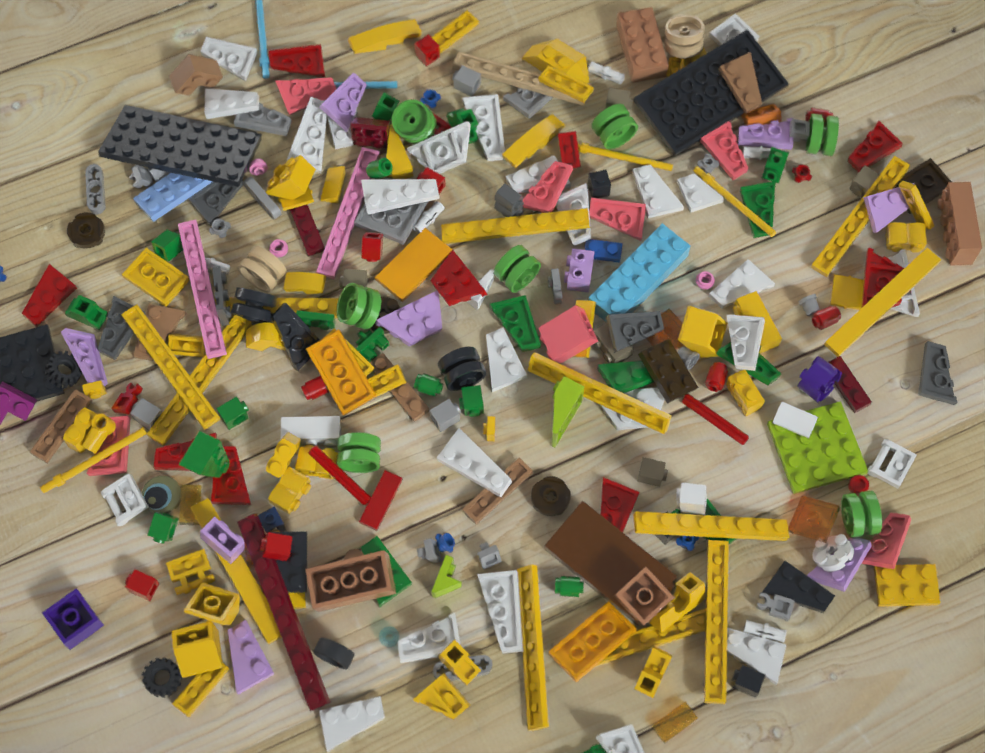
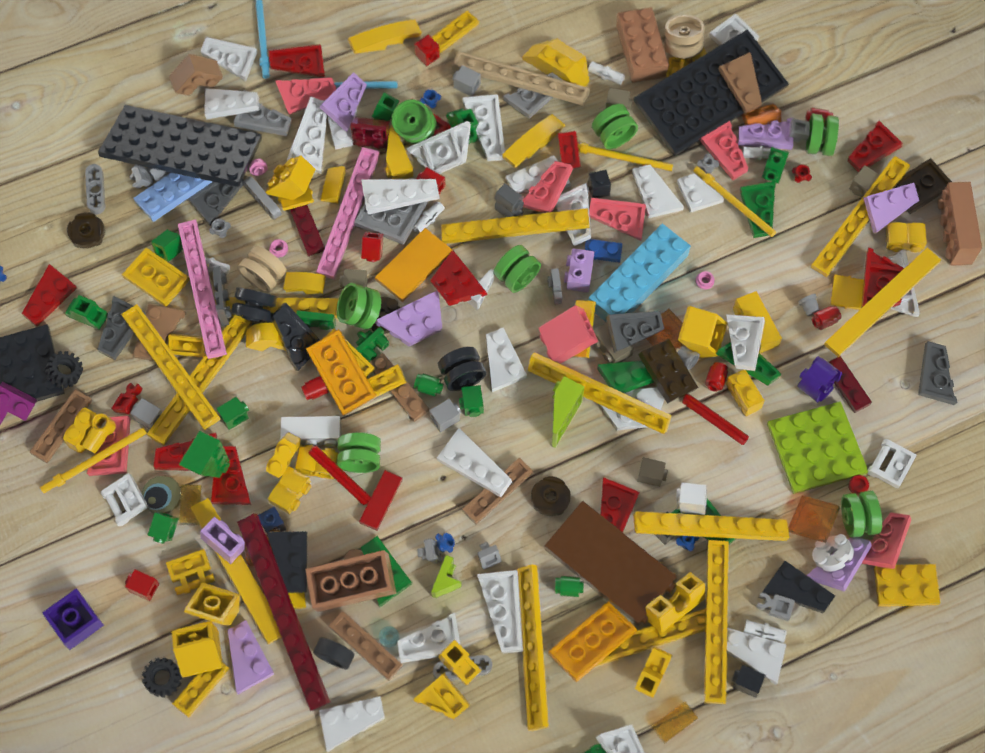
lavender wing [61,328,108,386] -> none
yellow plate [82,380,107,399] -> none
red brick [260,532,293,561] -> none
green brick [366,158,393,179] -> none
yellow plate [483,416,495,442] -> none
green wing [489,295,541,352] -> none
yellow tile [538,65,593,103] -> none
nougat slope [614,567,674,626] -> none
white wing [708,259,775,309] -> none
white slope [772,402,818,438] -> none
yellow tile [899,181,935,230] -> none
none -> medium nougat plate [329,611,403,681]

